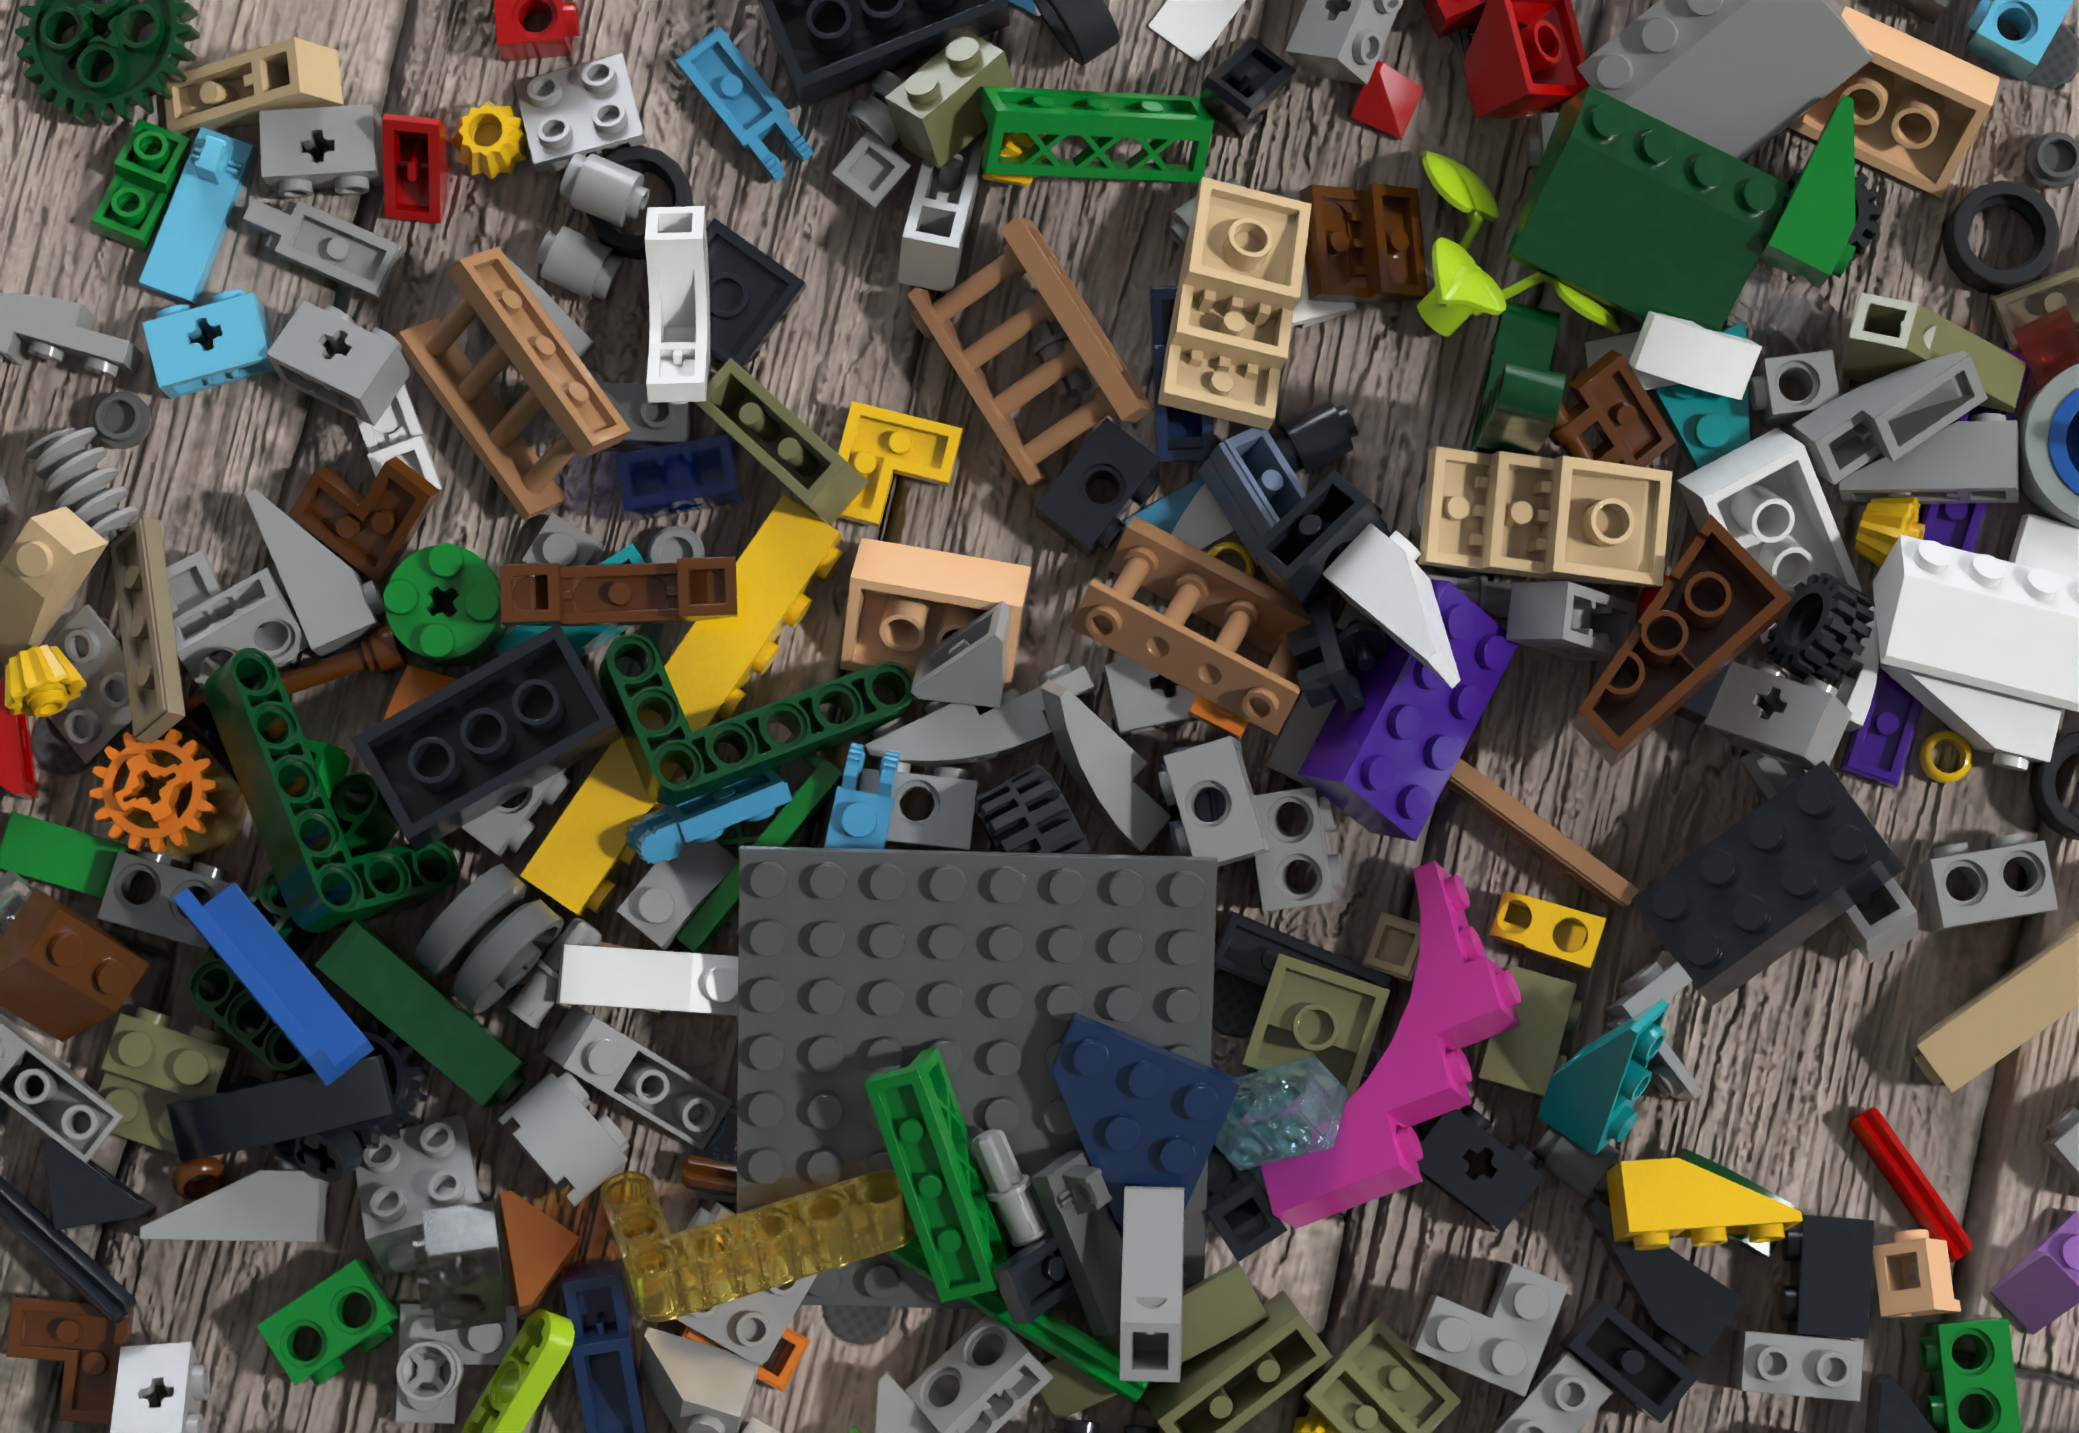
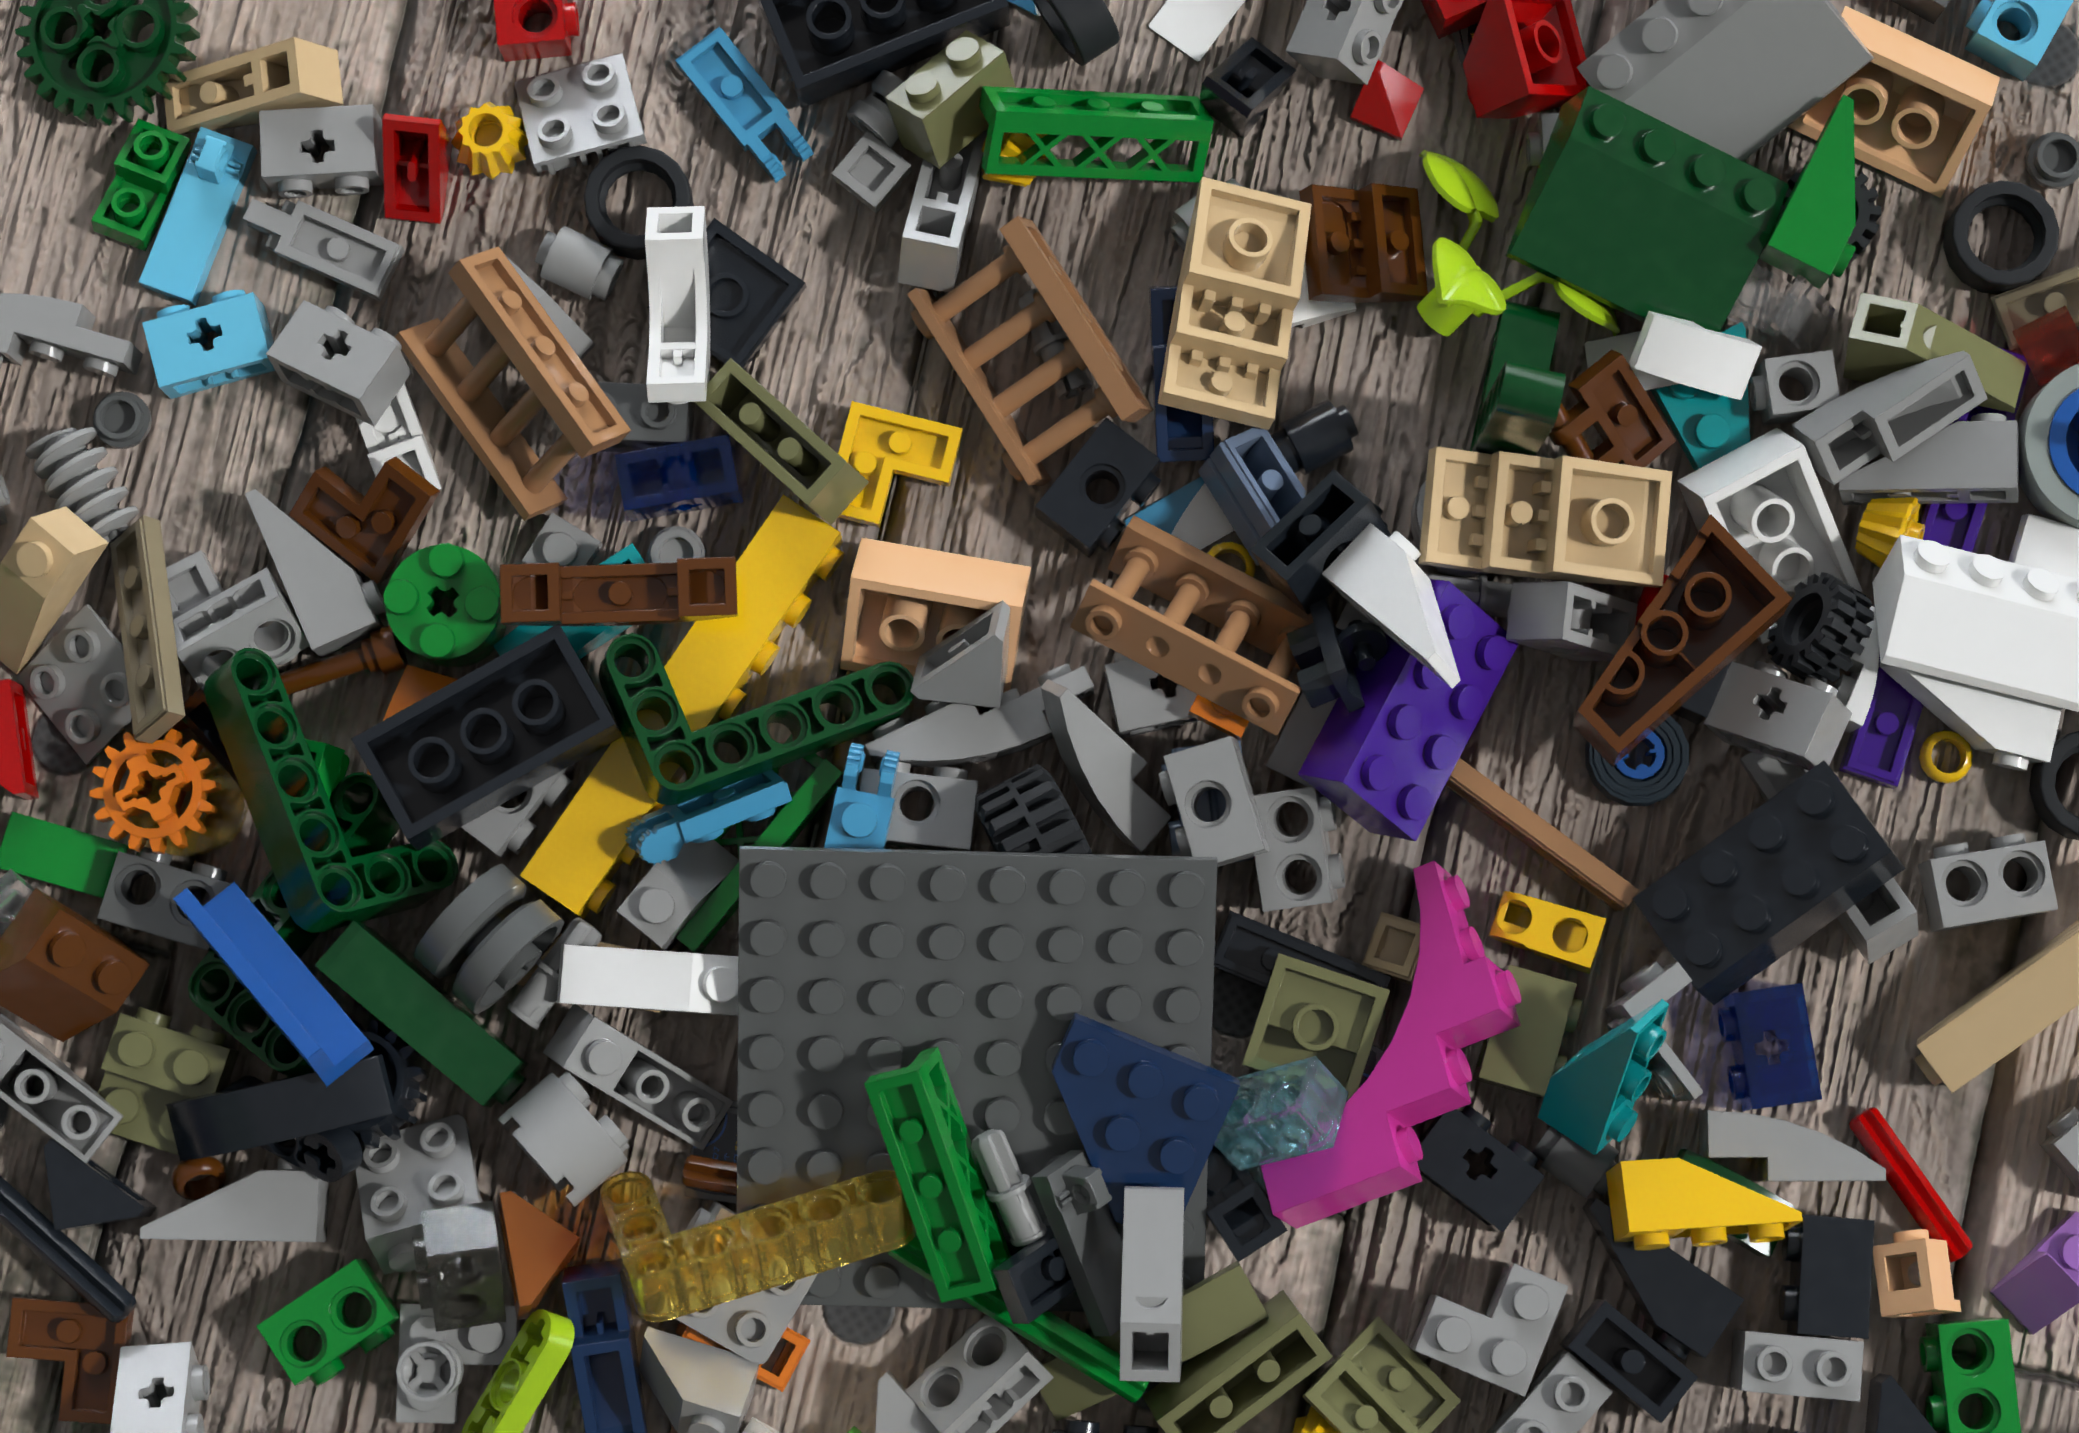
yellow piece [5,644,87,717] -> none
light grey brick [559,153,650,227] -> none
none -> black bush [1585,716,1689,806]
none -> light grey slope [1698,1110,1886,1182]
none -> clear blue brick [1717,983,1822,1111]

